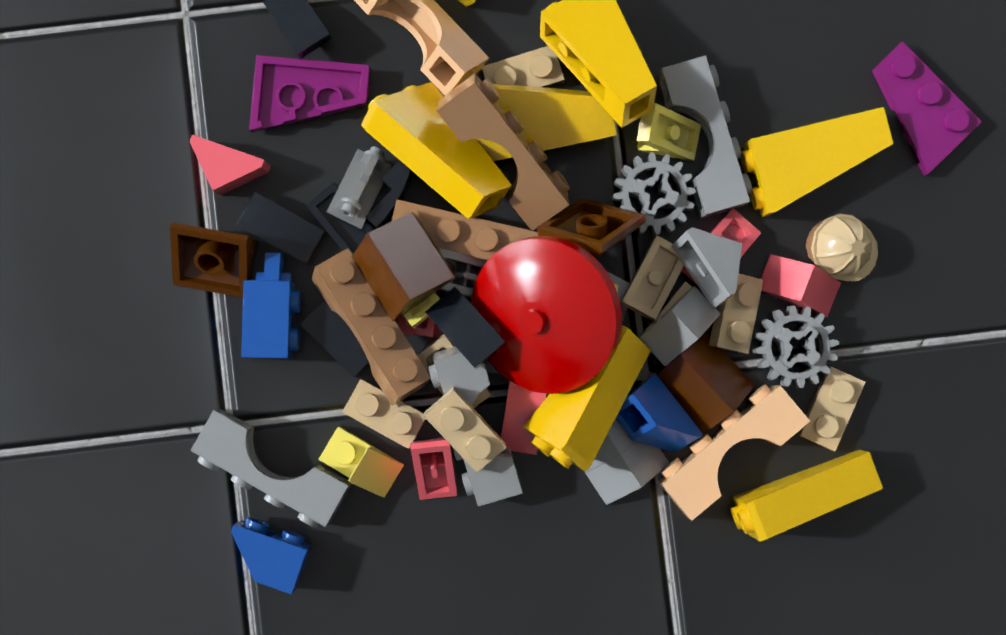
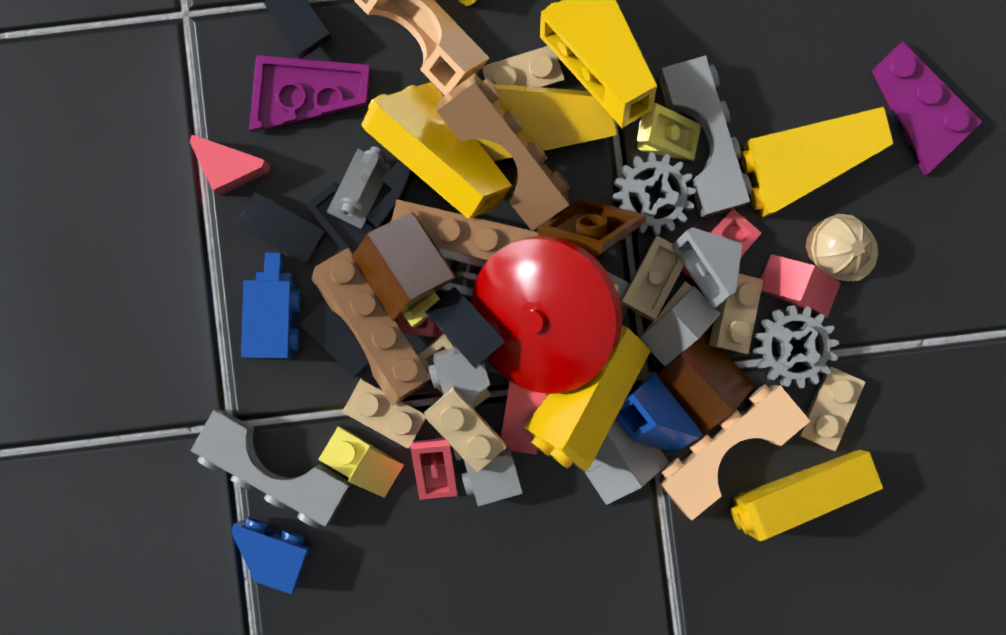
reddish brown slope [170,222,259,298] -> none

